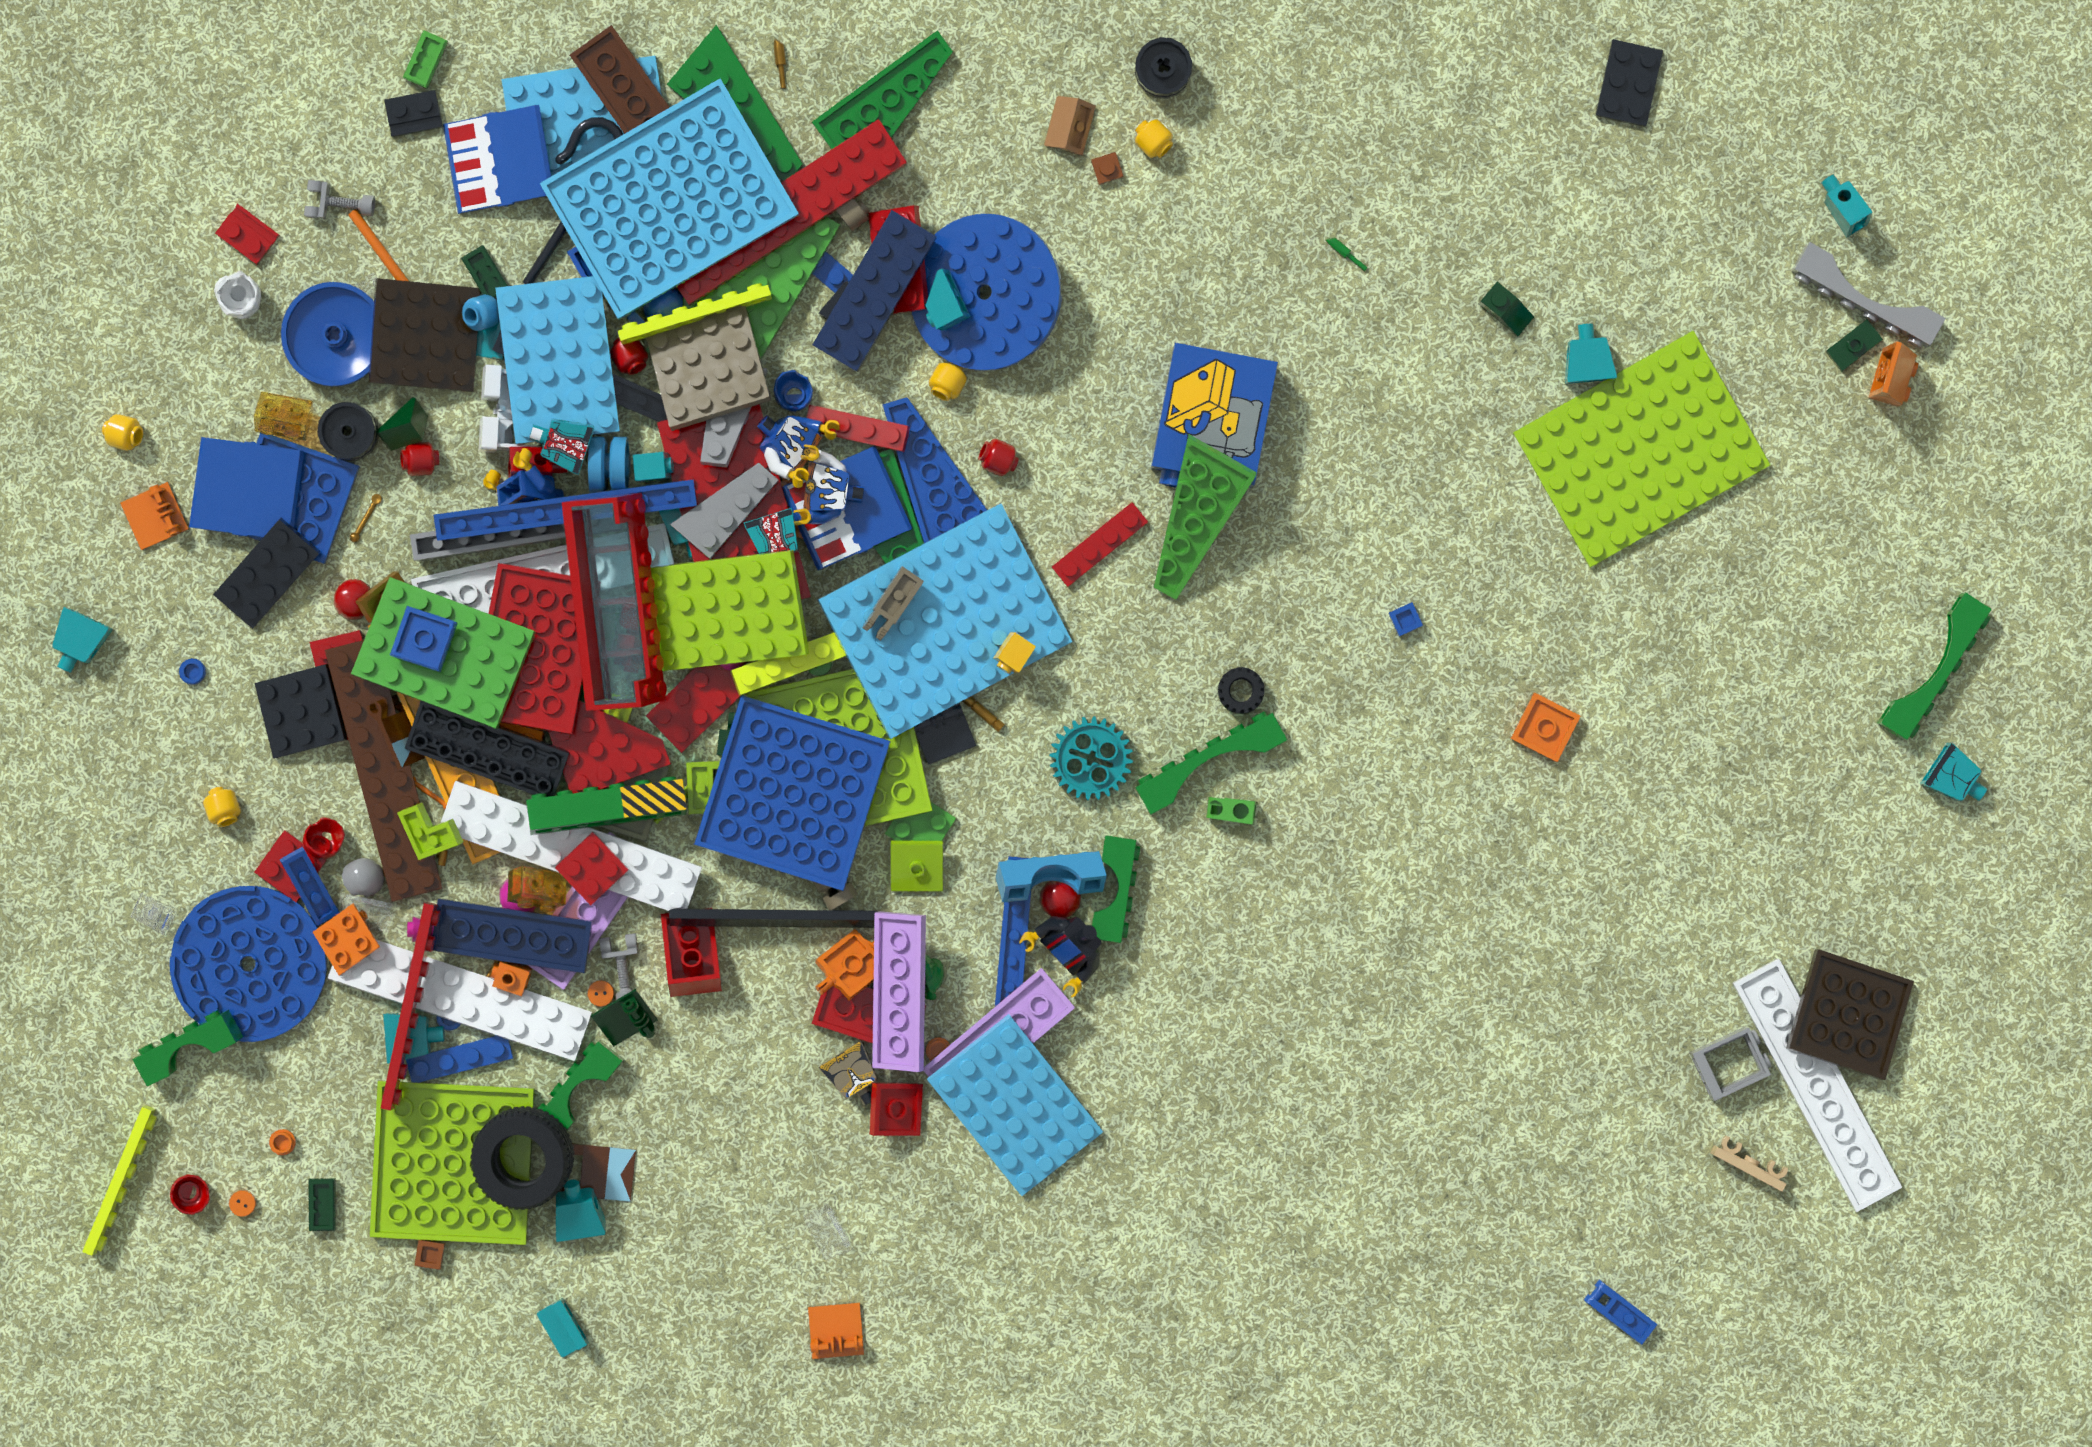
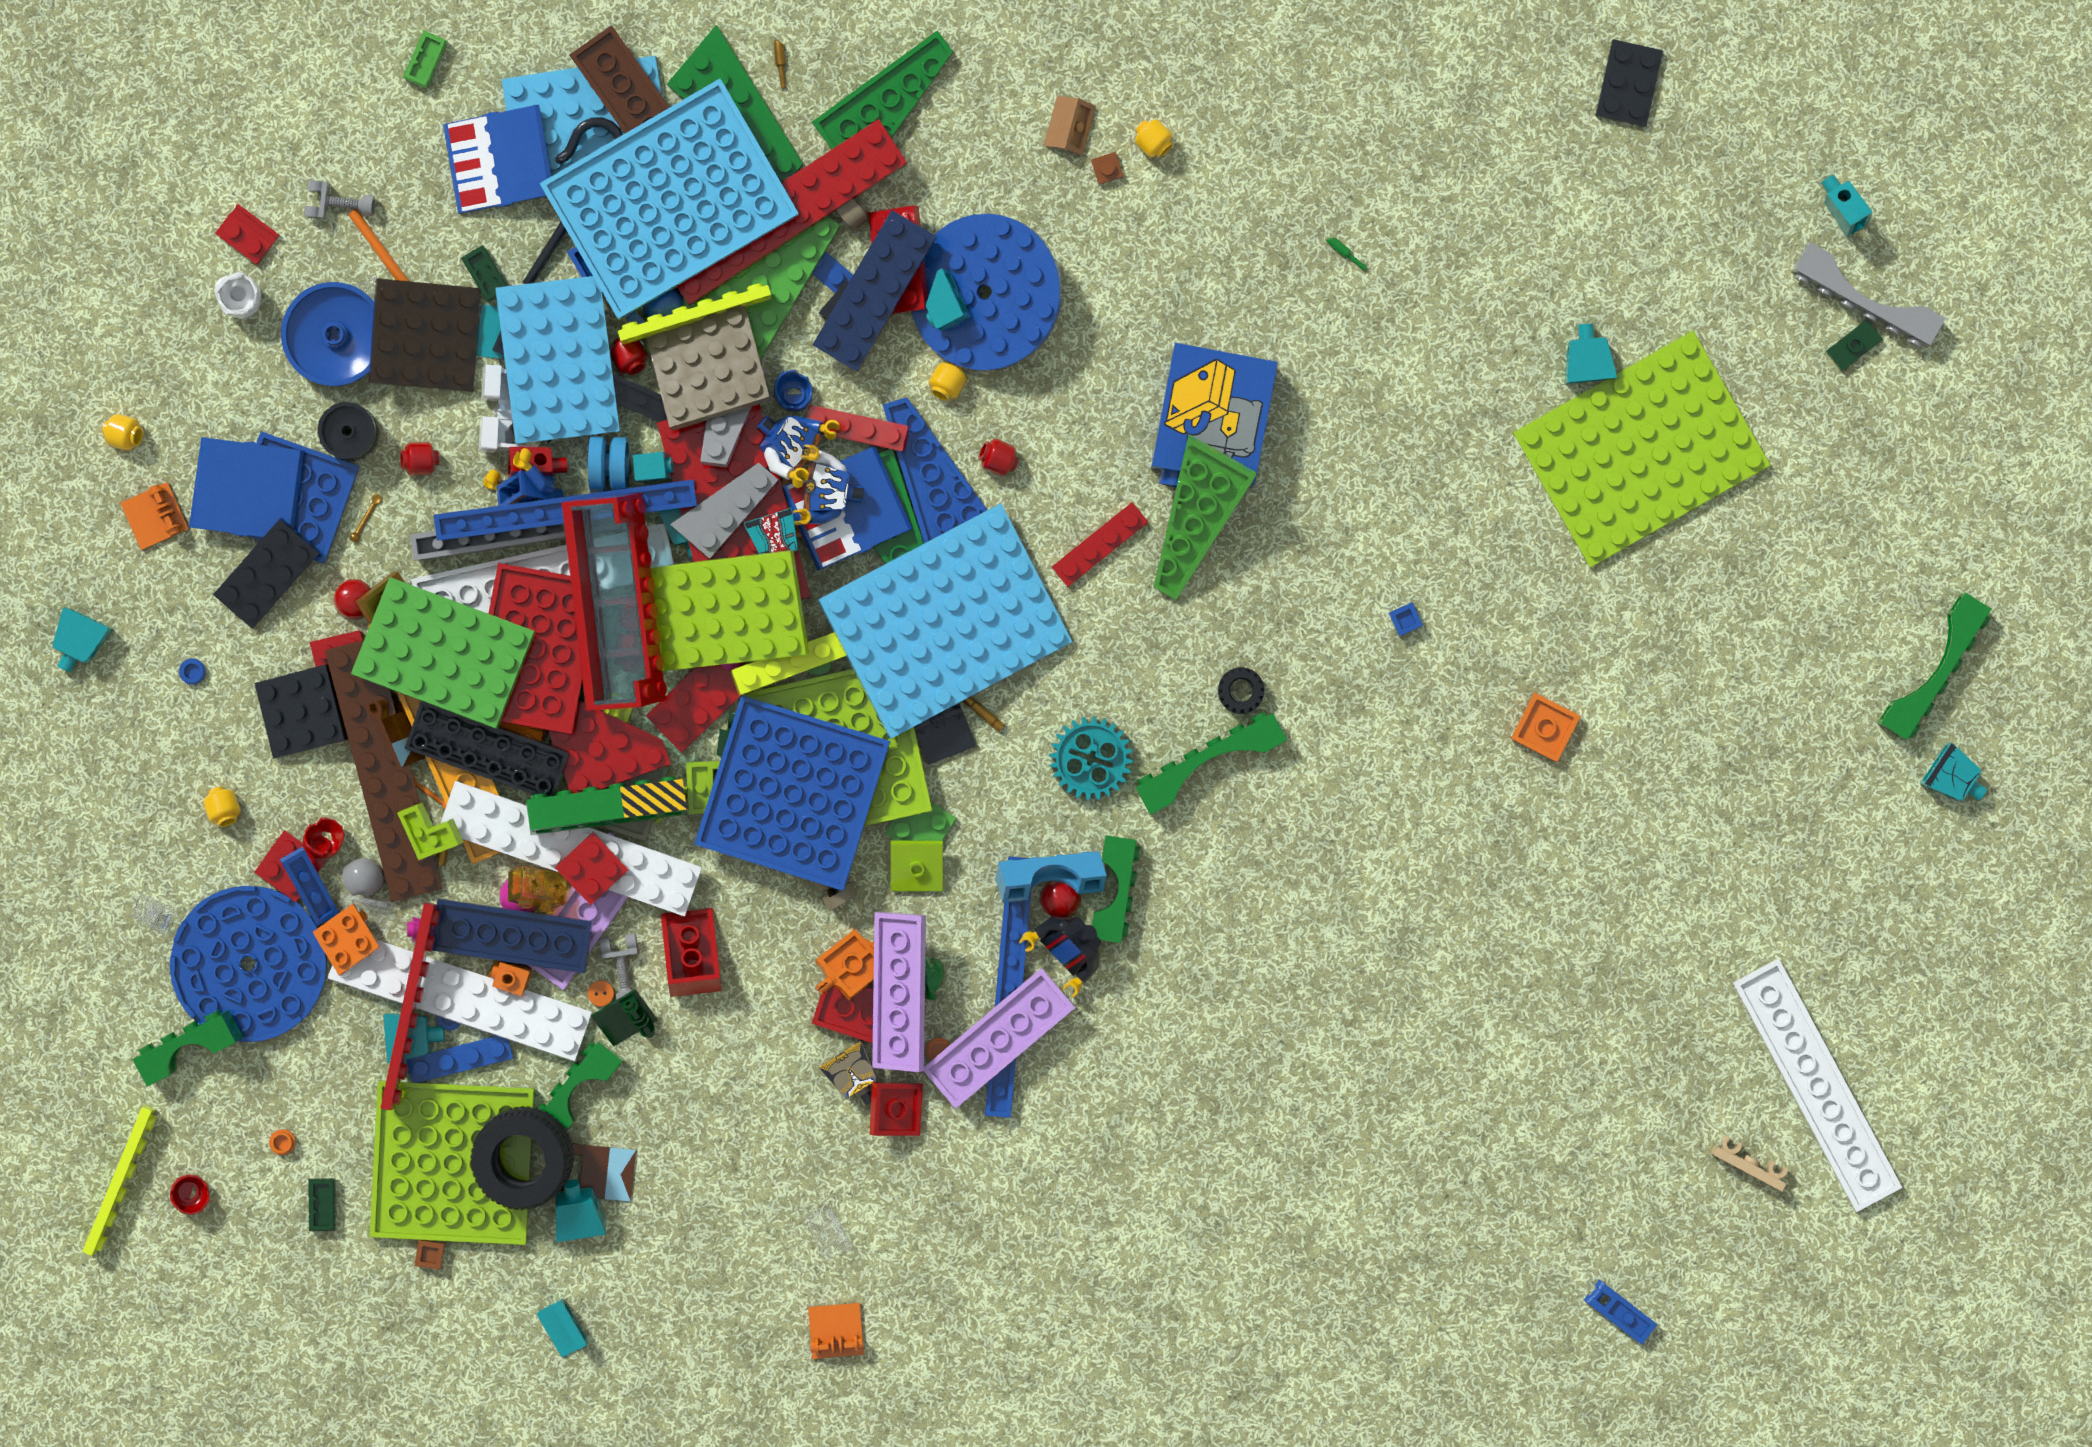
orange tile [229,1190,256,1217] -> none
clear yellow brick [254,391,313,441] -> none
dark green slope [376,397,428,451] -> none
black plate [384,90,443,138] -> none
blue plate [390,606,458,672] -> none
dark azure head [462,294,499,331] -> none
torso [529,419,594,475] -> none
black tile [669,909,878,928] -> none
dark tan hinge [862,566,924,641] -> none
medium azure plate [927,1014,1103,1196] -> none
yellow brick [993,632,1036,674] -> none
black wheel [1135,37,1192,99] -> none
bright green leg [1206,797,1257,825] -> none
dark green slope [1478,281,1534,337] -> none
light grey window [1689,1026,1772,1101] -> none
dark brown plate [1786,949,1914,1080] -> none
orange slope [1868,341,1918,406] -> none

